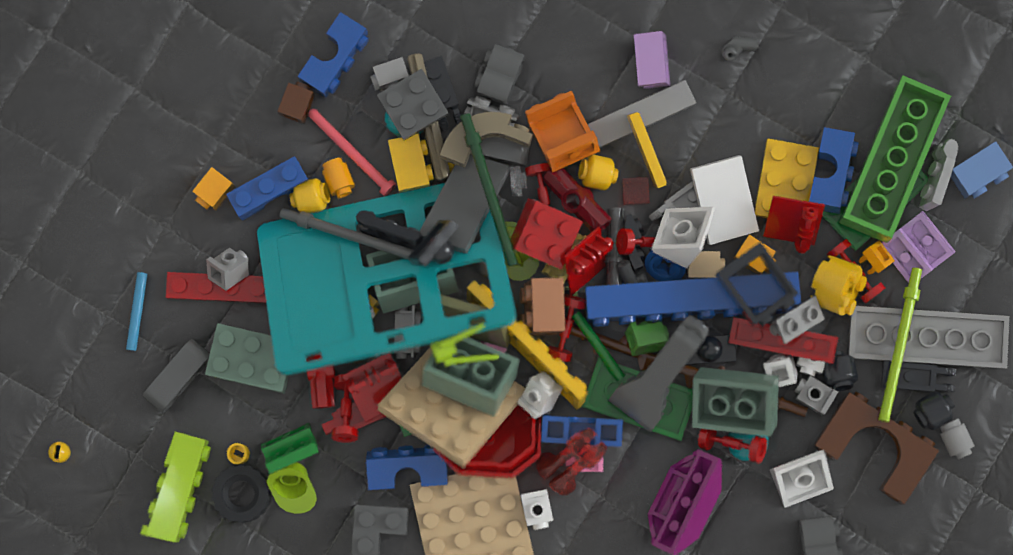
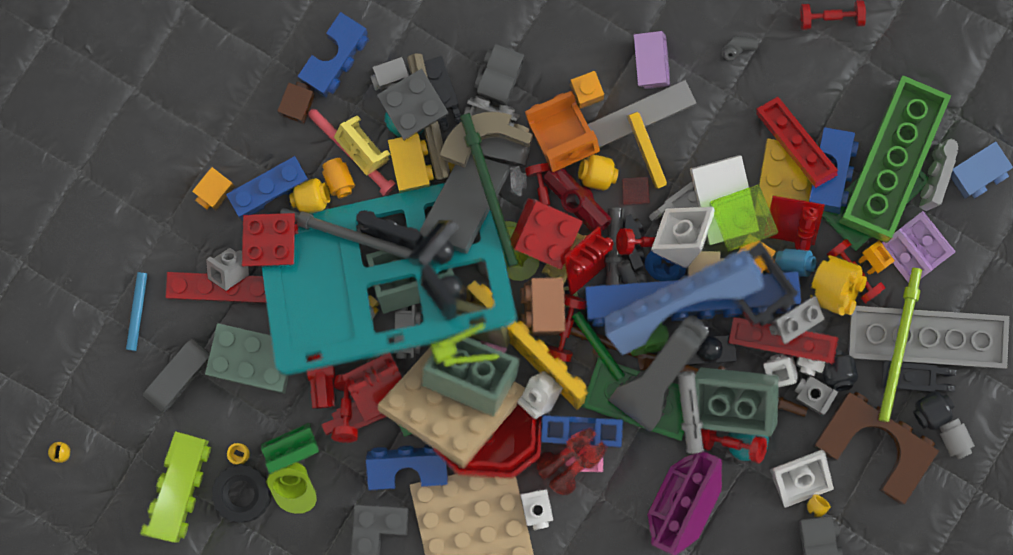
none -> red hinge [242,213,298,267]
none -> light yellow hinge [334,115,391,176]
none -> black tile [420,264,463,321]
none -> light orange brick [570,71,604,109]
none -> medium blue arch [605,249,764,355]
none -> light grey pin [678,371,704,453]
none -> clear neon green tile [709,184,778,252]
none -> red plate [756,97,838,188]
none -> dark azure brick [775,249,816,277]
none -> red wheel [800,0,866,30]
none -> yellow hinge [807,494,831,517]

